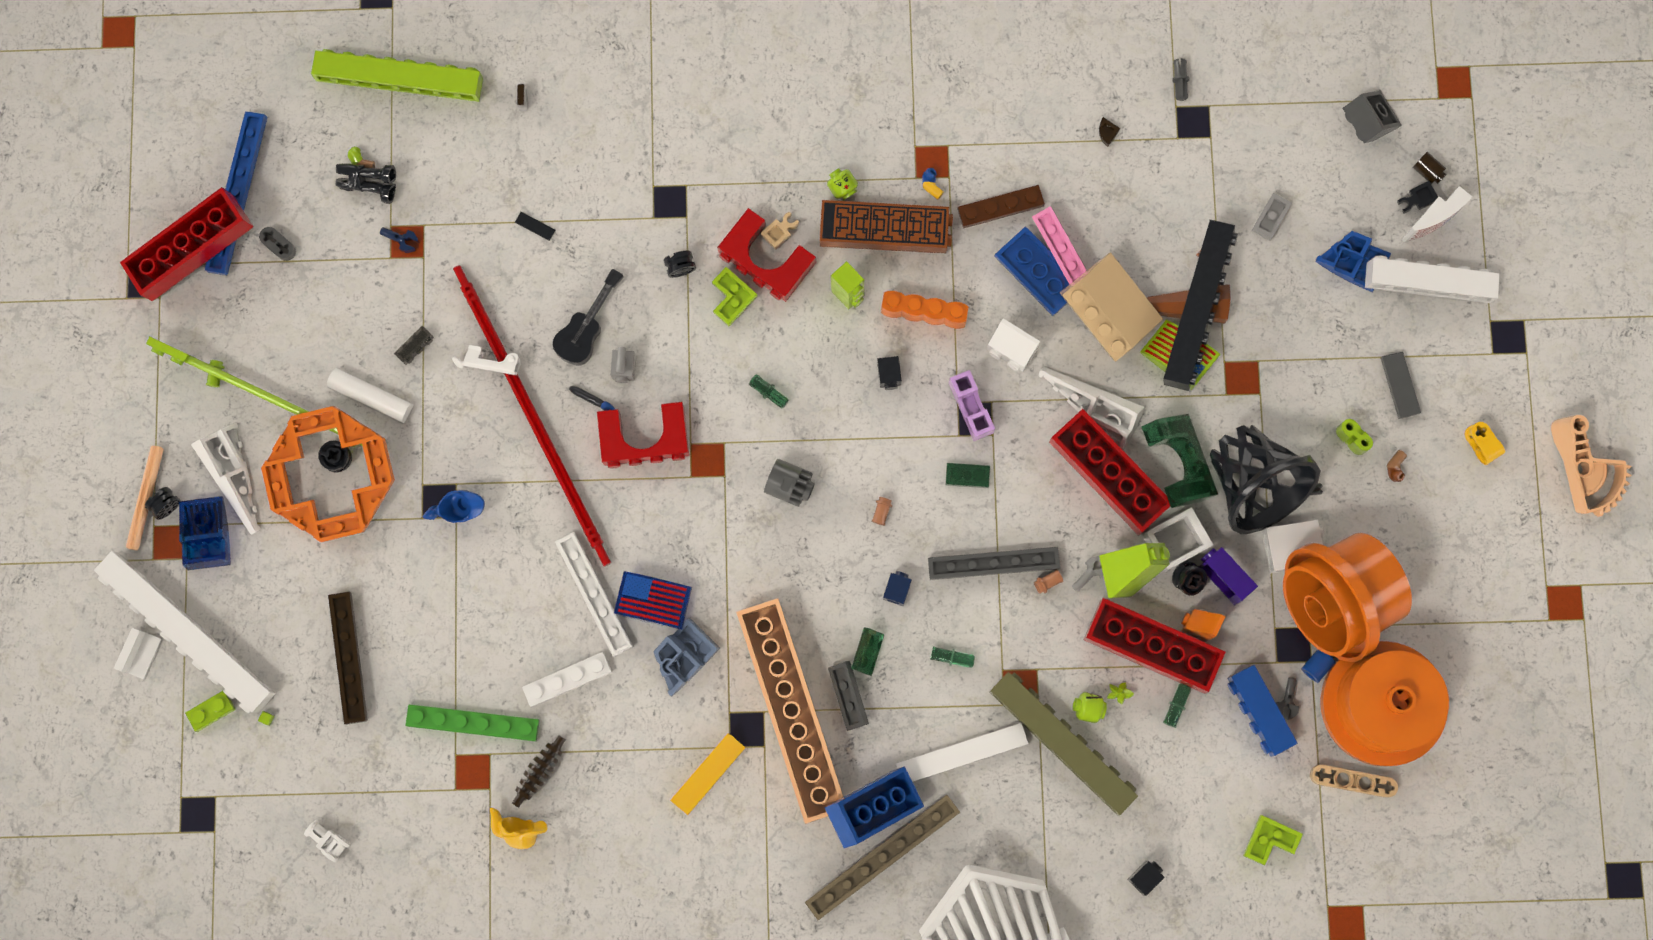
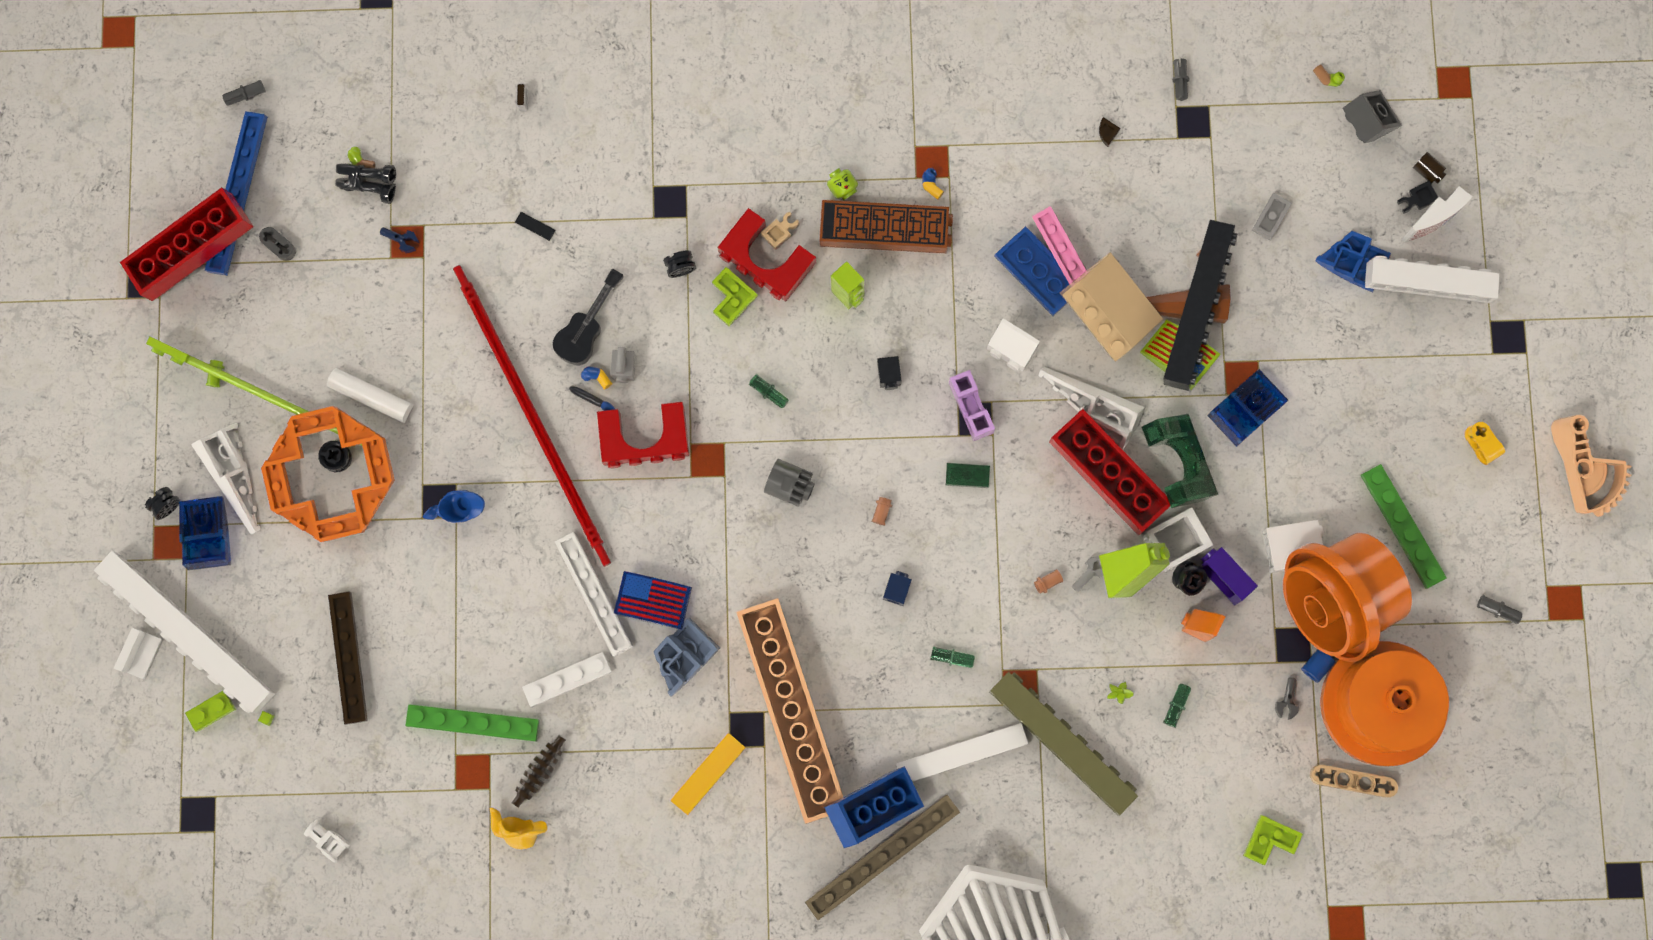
light nougat axle [126,446,164,550] -> none
lime brick [311,49,483,102] -> none
clear smoke piece [394,326,434,365] -> none
white piece [452,345,521,375] -> none
dark grey plate [828,661,869,731] -> none
clear green plate [851,627,884,676] -> none
orange brick [881,291,969,329] -> none
dark grey plate [928,547,1060,580] -> none
reddish brown plate [957,185,1045,229] -> none
lime head [1072,692,1107,723] -> none
red brick [1083,598,1226,694] -> none
black brick [1127,861,1165,896] -> none
black piece [1210,425,1323,534] -> none
blue brick [1227,665,1298,757] -> none
lime piece [1336,419,1373,455] -> none
dark grey tile [1381,352,1421,419] -> none
arm [1387,450,1407,482] -> none
none -> dark grey axle [222,80,266,106]
none -> arm [581,366,612,390]
none -> clear blue slope [1207,369,1289,447]
none -> arm [1313,64,1345,87]
none -> bright green plate [1360,464,1447,589]
none -> dark grey axle [1477,595,1522,624]

